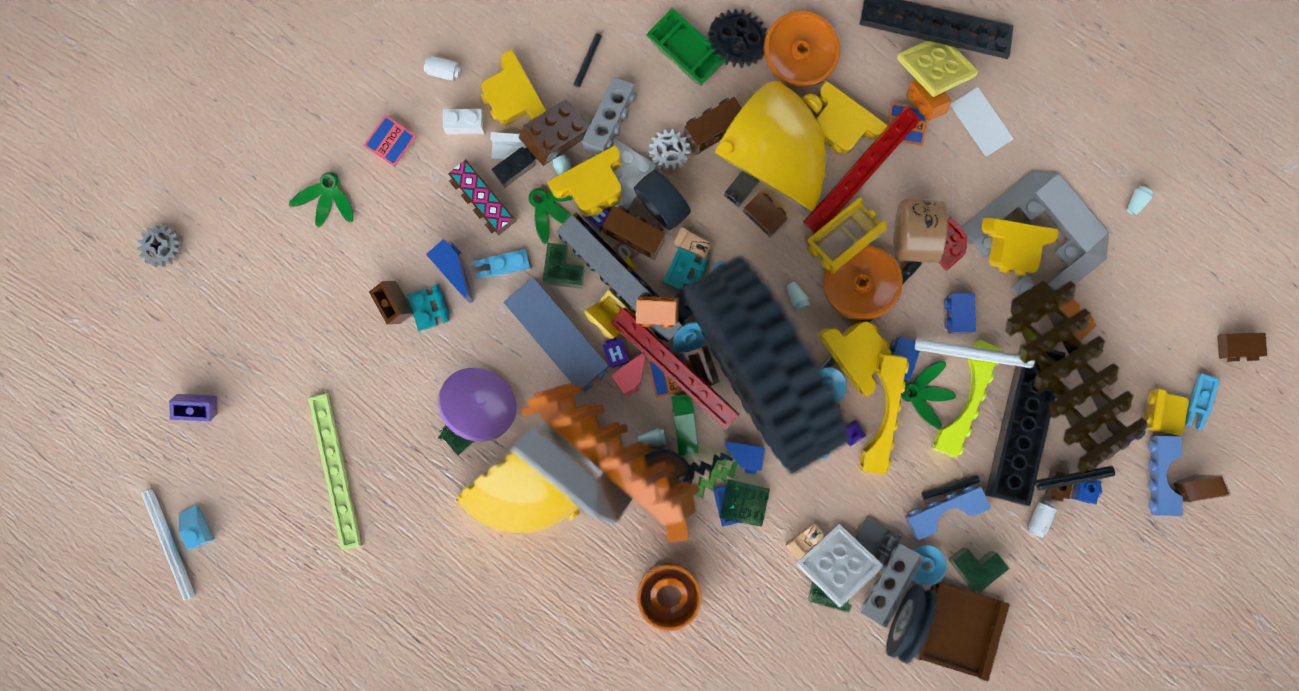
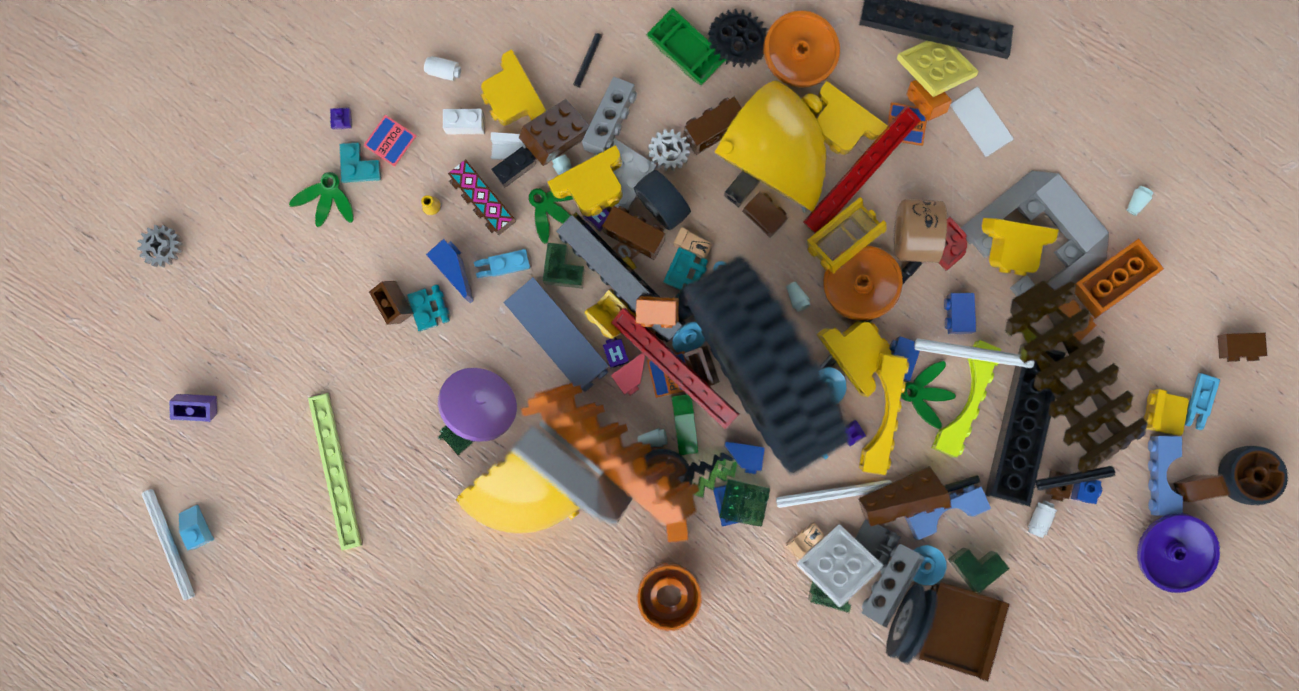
none -> dark purple tile [330,108,352,129]
none -> teal plate [340,143,381,183]
none -> yellow cone [421,195,441,215]
none -> white axle [776,480,892,508]
none -> reddish brown wedge [858,466,952,526]
none -> orange brick [1075,238,1164,319]
none -> dark purple dish [1137,513,1220,593]
none -> wheel [1218,446,1288,505]

